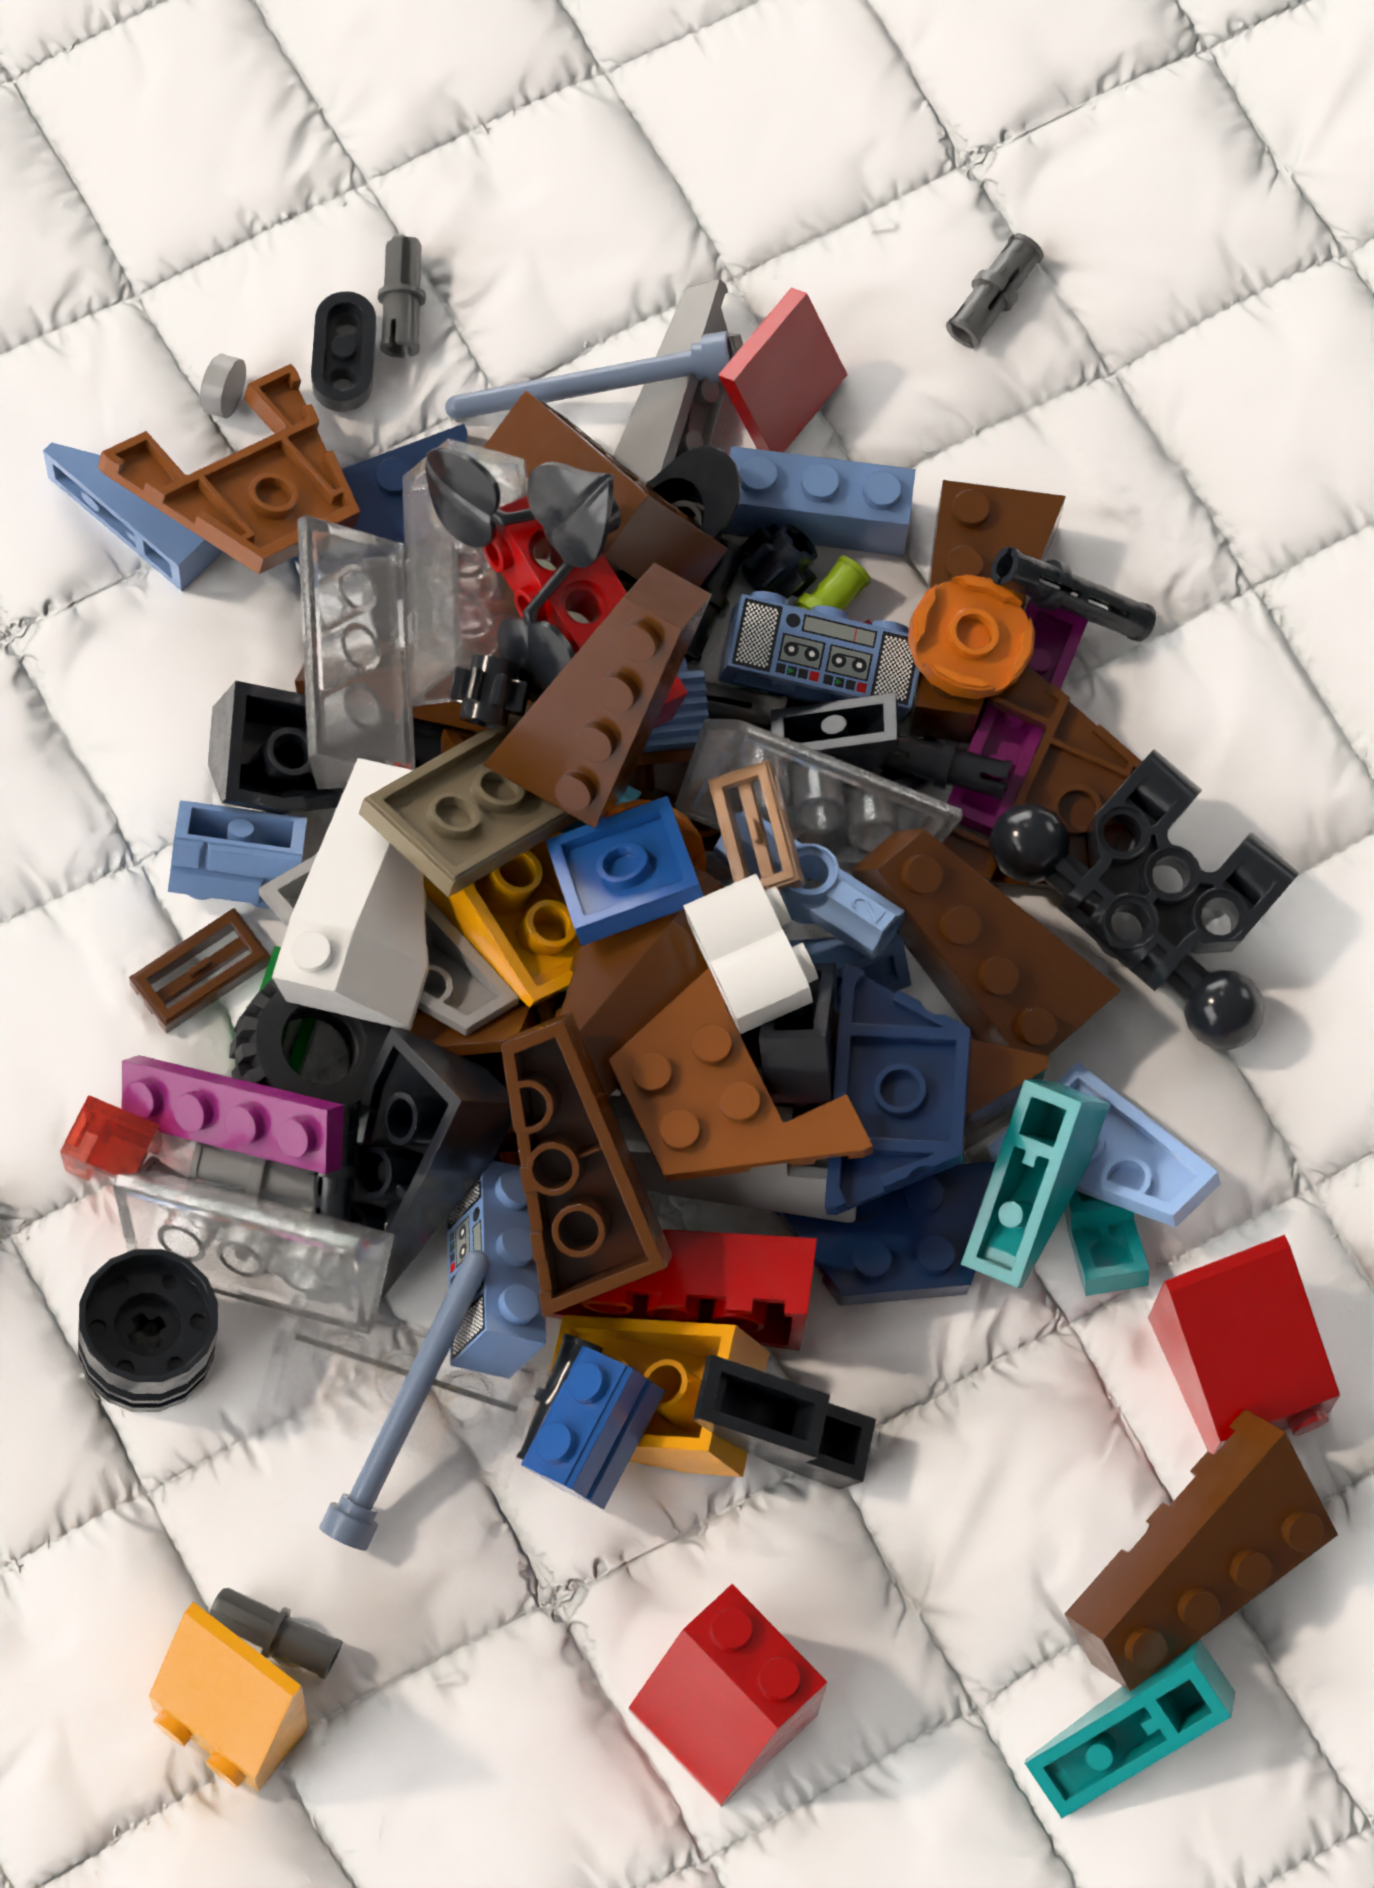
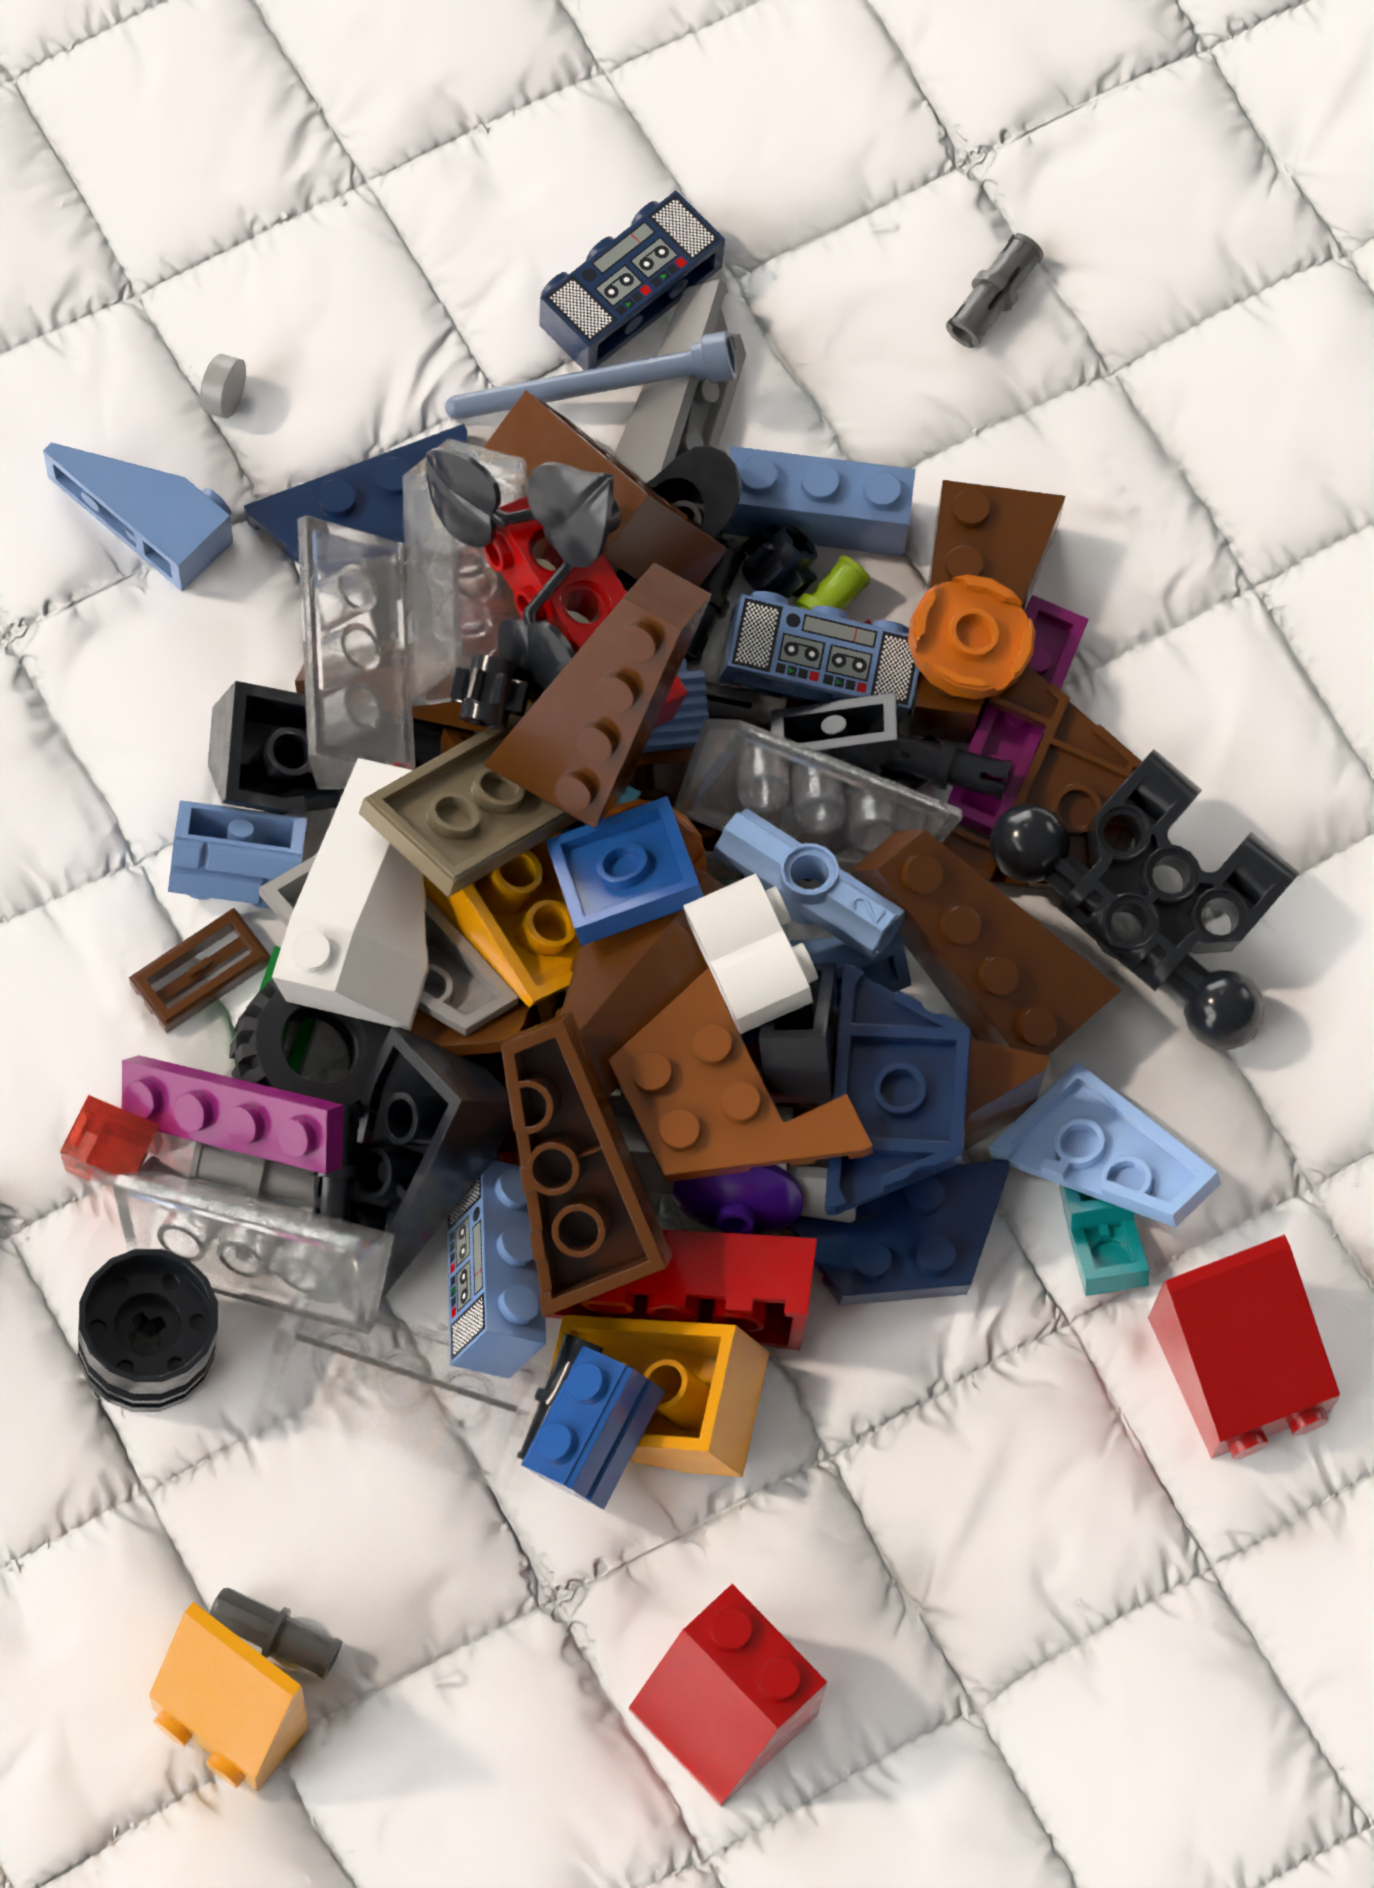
dark orange wing [98,364,360,574] -> none
black plate [311,291,377,412] -> none
sand blue piece [319,1250,490,1551] -> none
dark grey axle [377,234,426,358] -> none
black slope [693,1354,876,1489] -> none
medium nougat tile [708,760,805,894] -> none
red tile [718,287,848,452] -> none
teal slope [961,1080,1110,1288] -> none
black pin [991,546,1156,642] -> none
teal slope [1024,1639,1236,1819] -> none
reddish brown wedge [1064,1409,1338,1691] -> none
none -> brick [539,190,725,370]
none -> dark purple dish [673,1165,804,1235]

